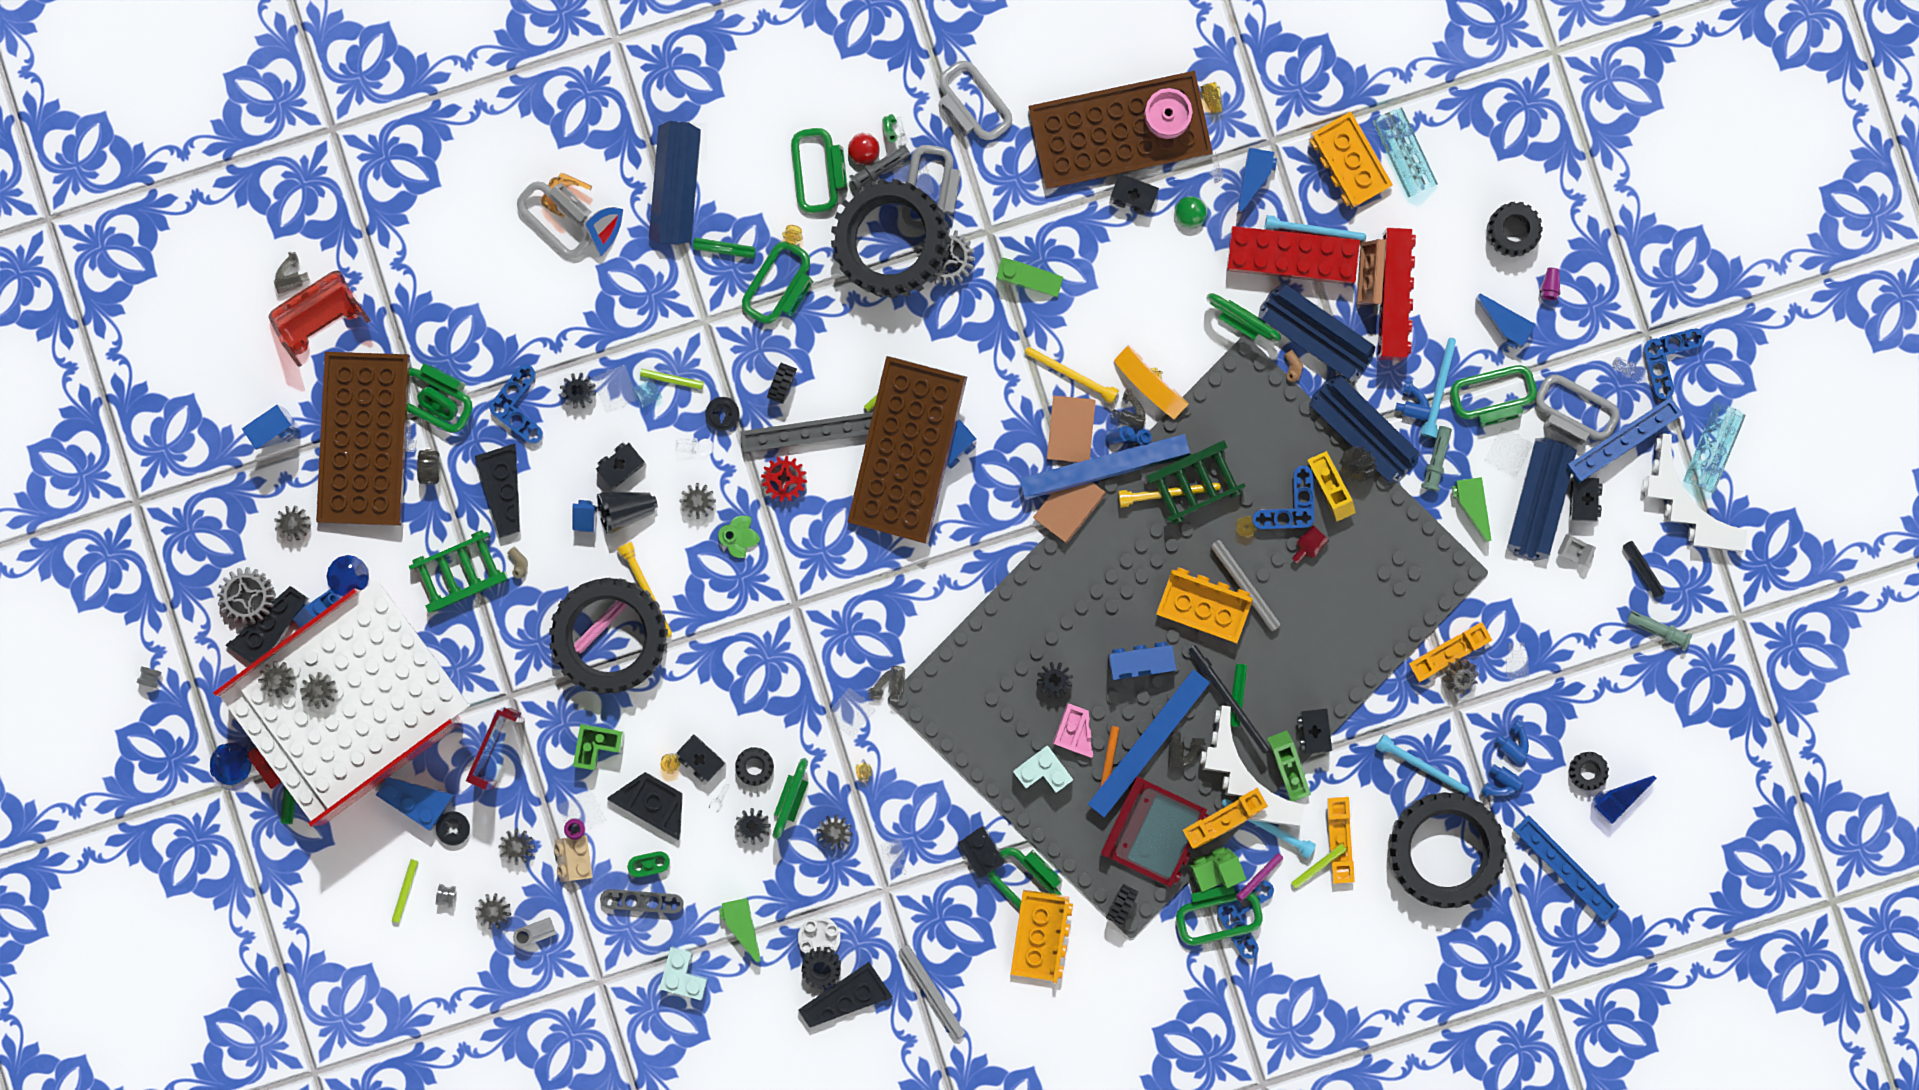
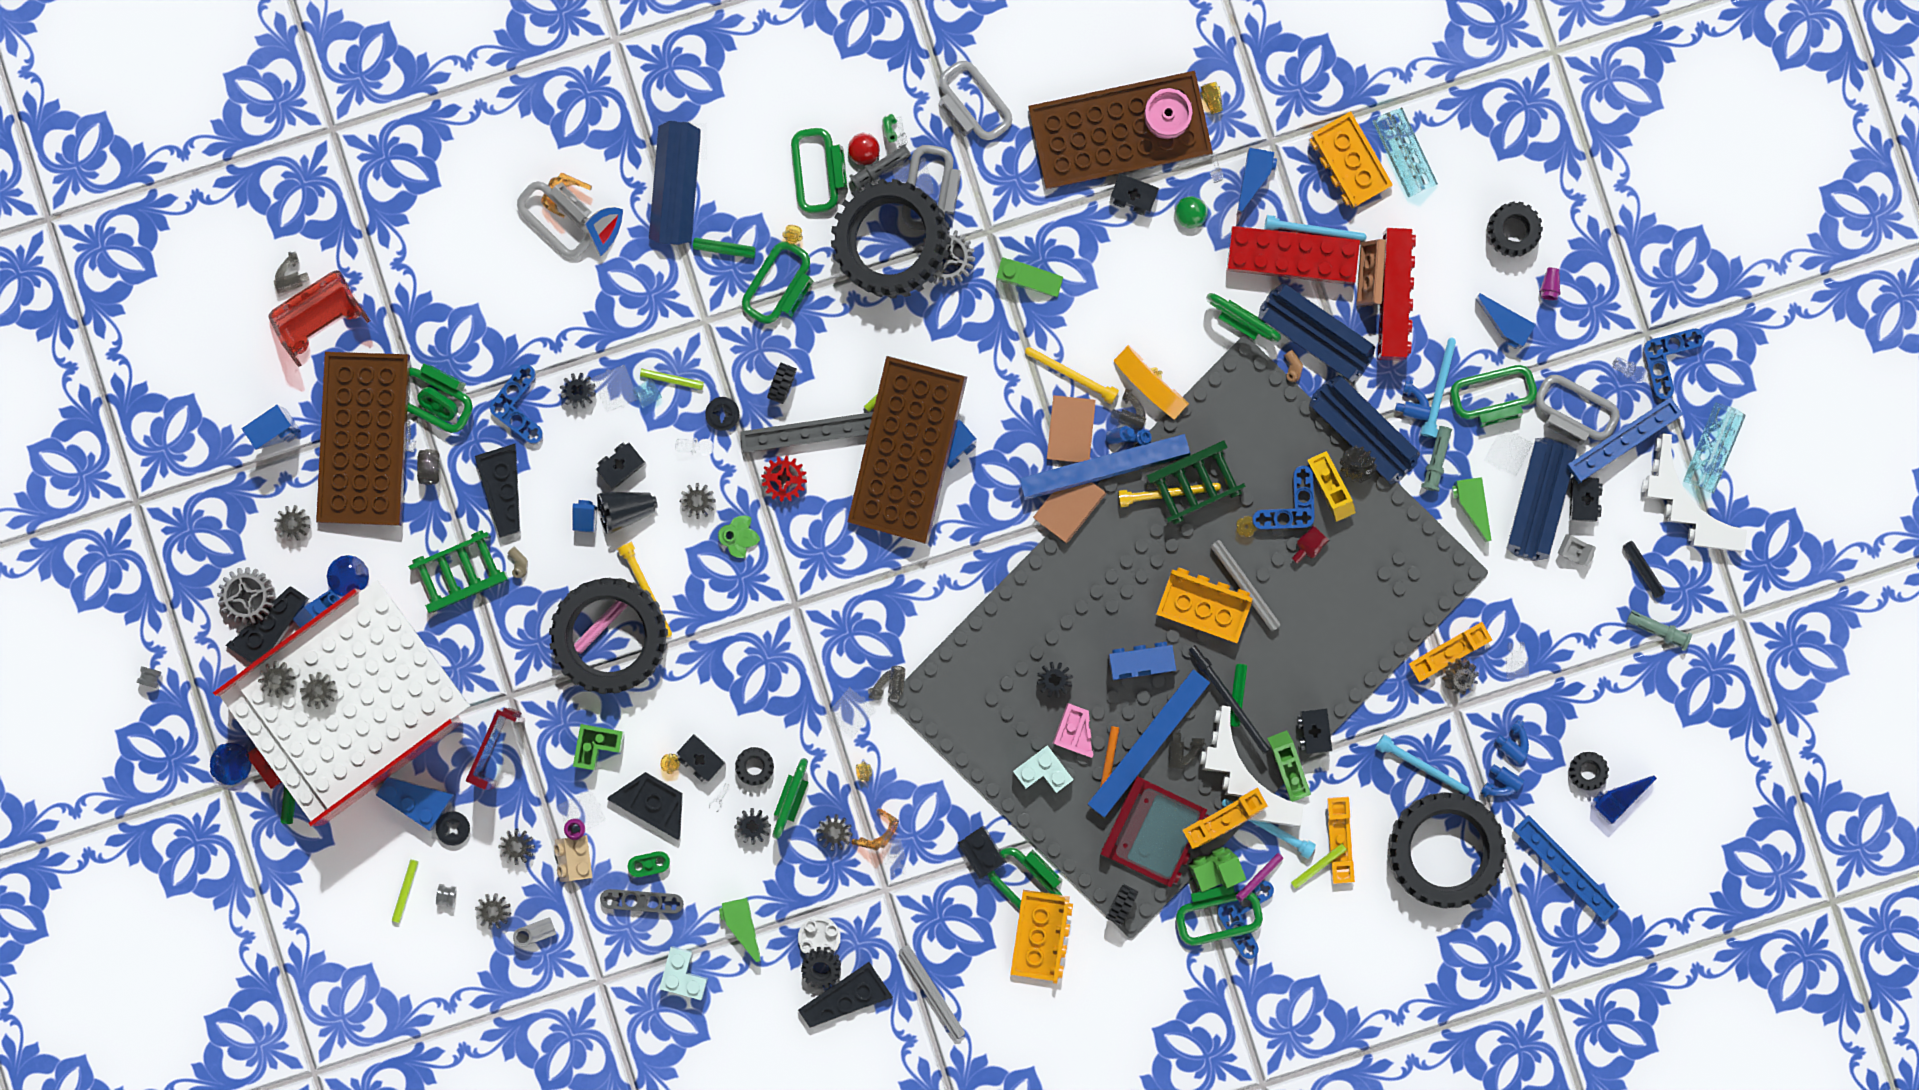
none -> clear orange helmet [851,808,899,851]

